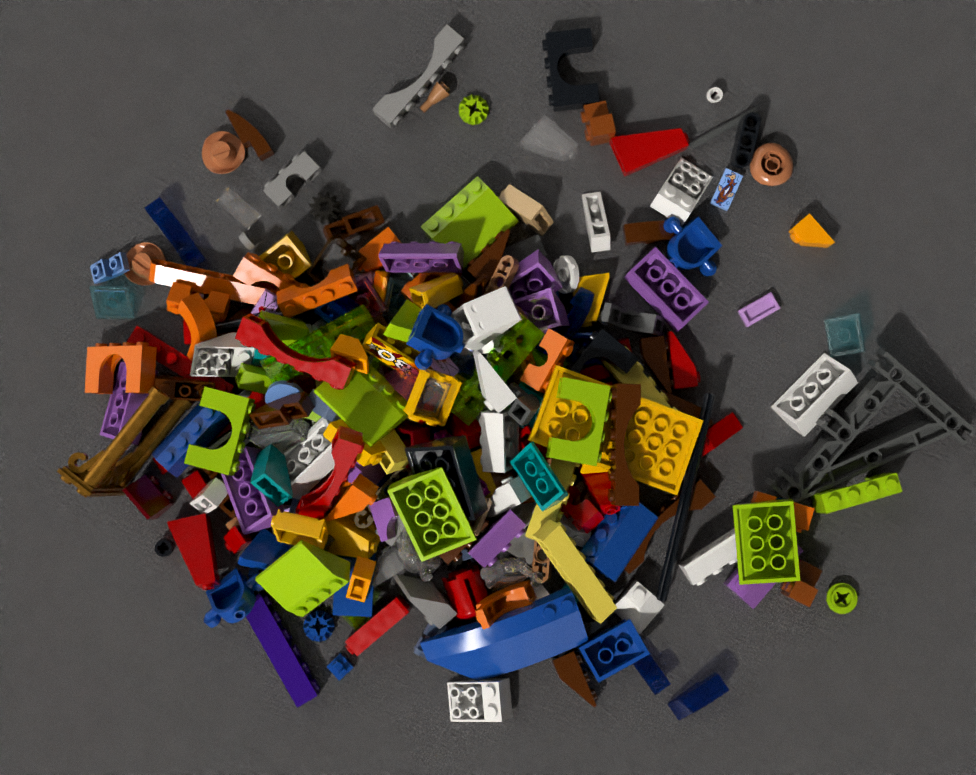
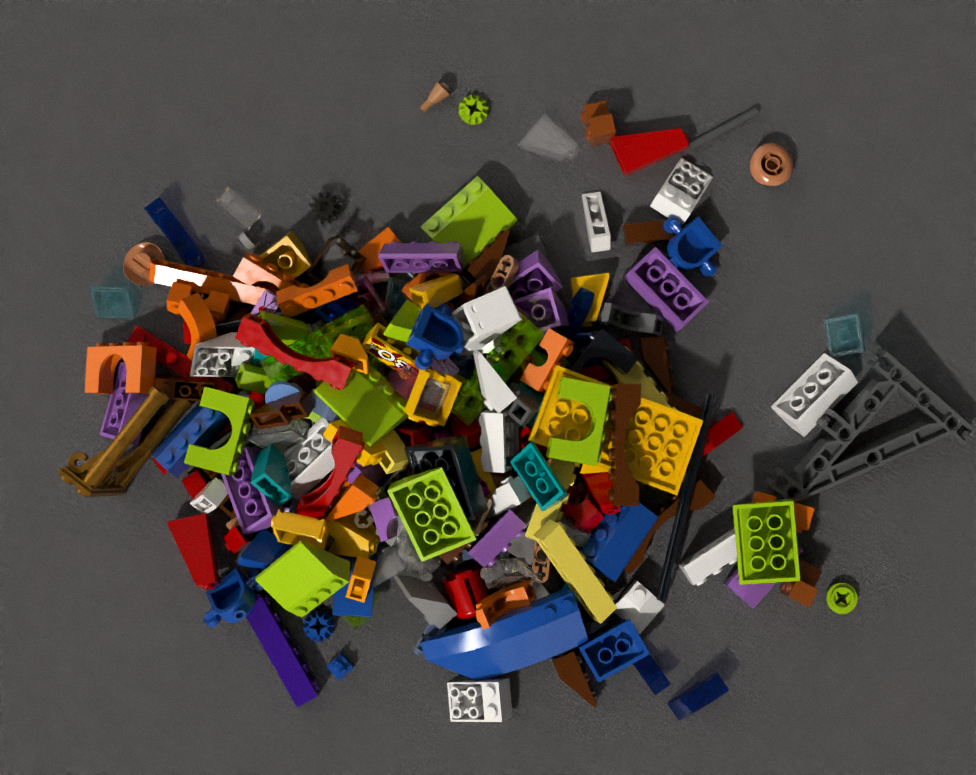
medium blue slope [90,252,130,284] -> none
dark red slope [122,475,175,520] -> none
black bush [155,539,174,557] -> none
nougat hat [202,131,245,174] -> none
reddish brown slope [225,110,275,161] -> none
light grey arch [263,151,322,210] -> none
reddish brown slope [323,205,385,241] -> none
red slope [345,594,412,656] -> none
light orange slope [372,270,390,314] -> none
light grey arch [373,25,465,128] -> none
tan slope [498,184,554,236] -> none
black arch [542,28,600,112] -> none
white tile [553,255,579,294] -> none
red slope [666,331,701,390] -> none
white hinge [706,87,723,103] -> none
tile [710,168,743,211] -> none
black beam [730,112,761,169] -> none
lavender tile [737,292,781,327] -> none
light orange slope [788,213,835,248] -> none
lime arch [810,473,903,514] -> none

